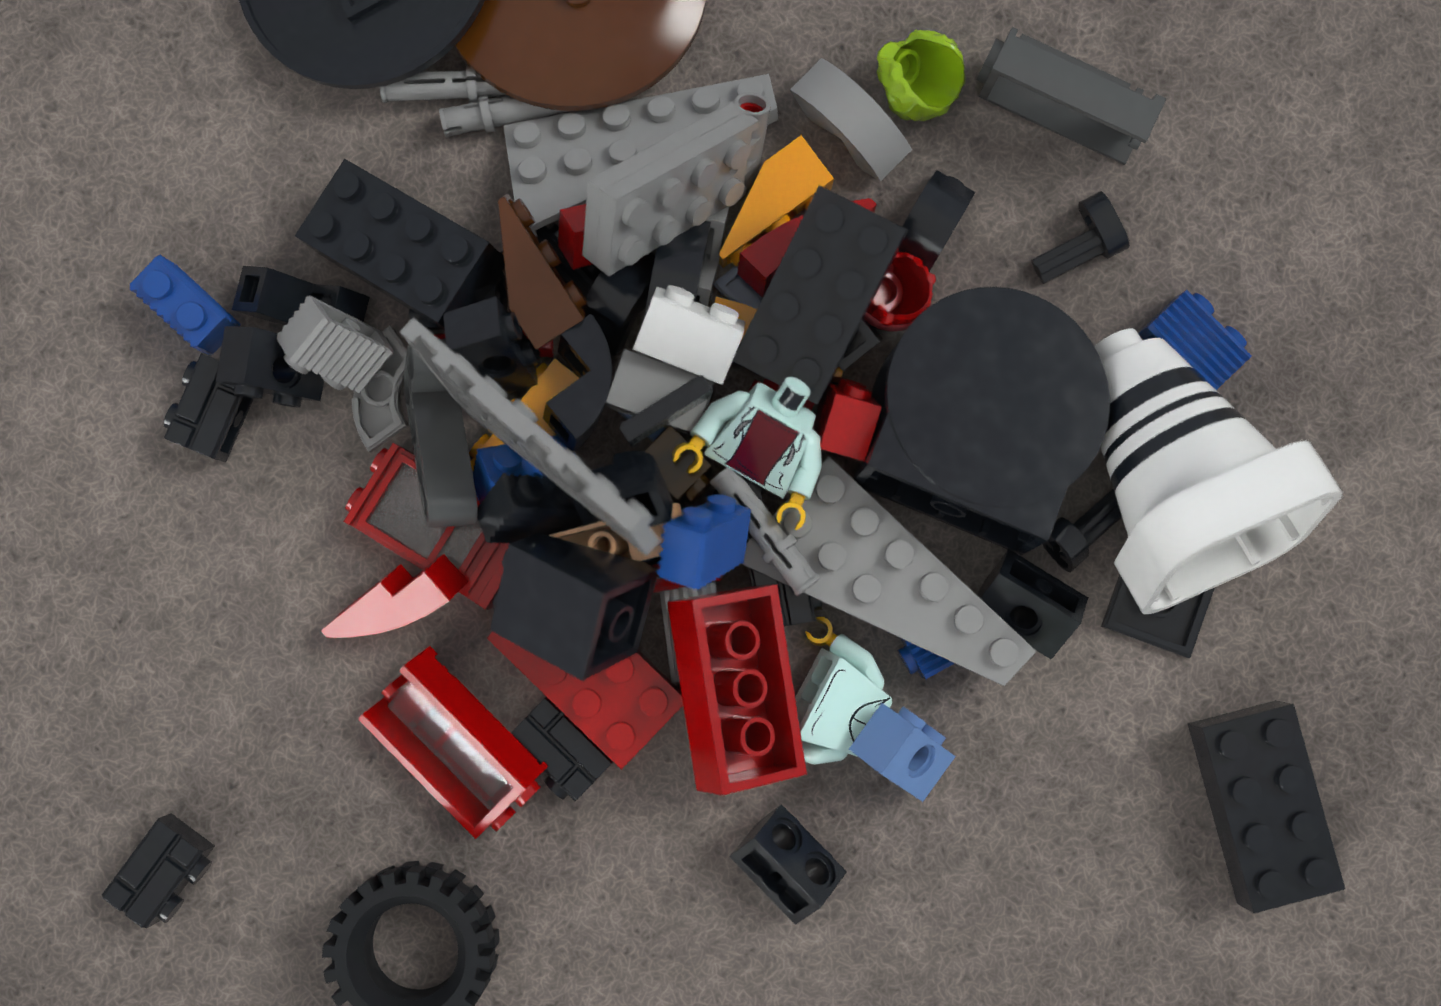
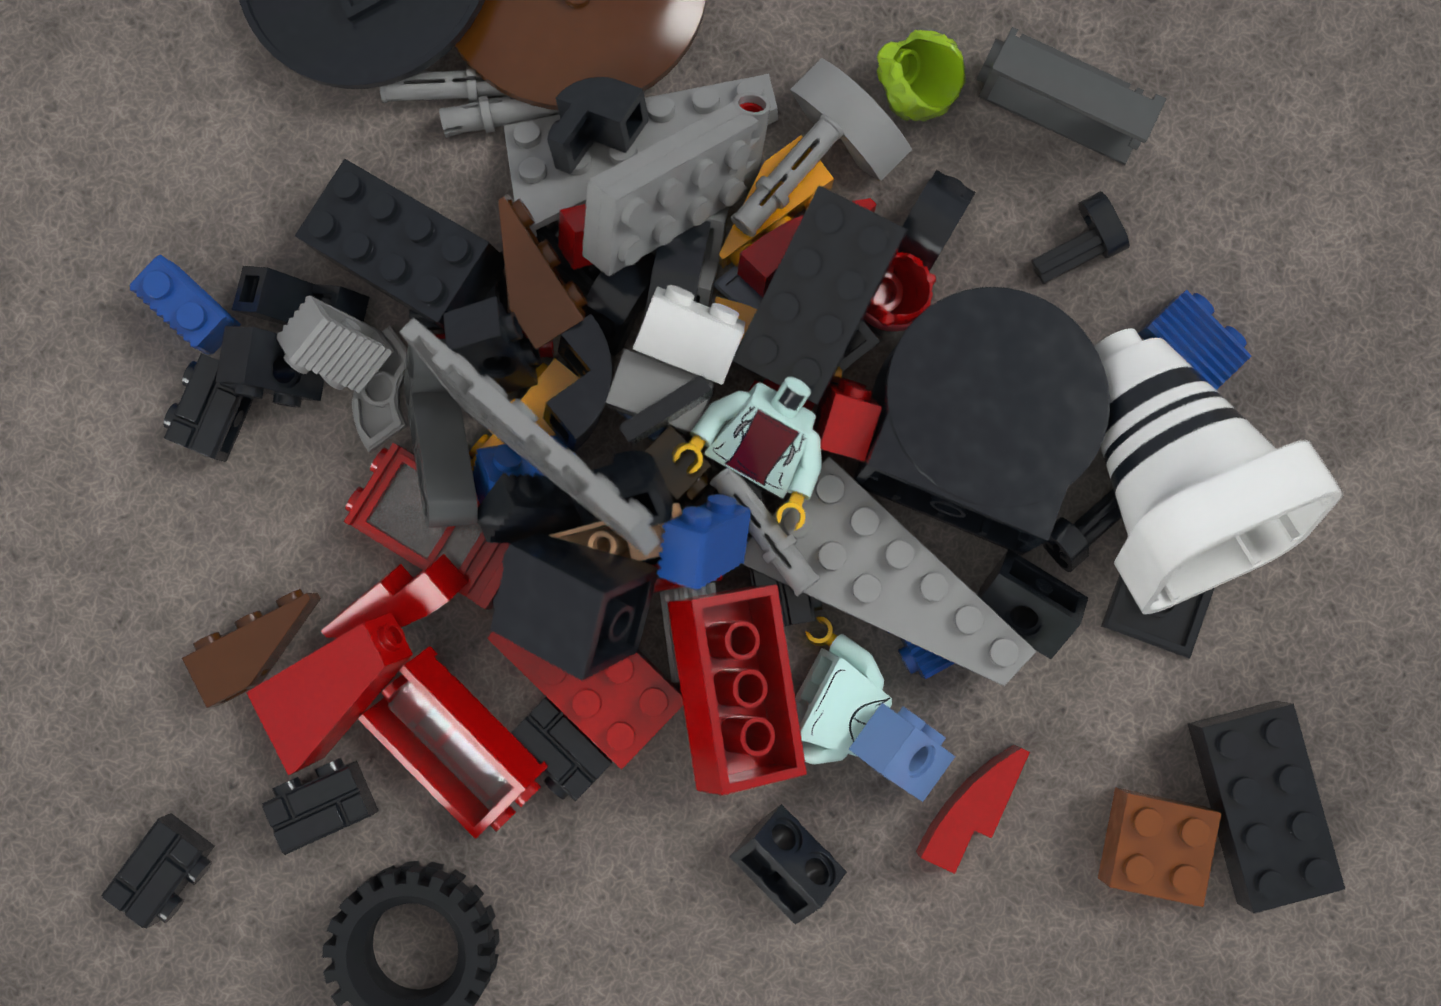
none -> reddish brown slope [182,589,321,708]
none -> red slope [246,612,413,776]
none -> black brick [262,758,379,855]
none -> black brick [547,77,649,174]
none -> light grey pin [731,114,844,237]
none -> red slope [916,745,1030,874]
none -> dark orange brick [1098,787,1221,907]

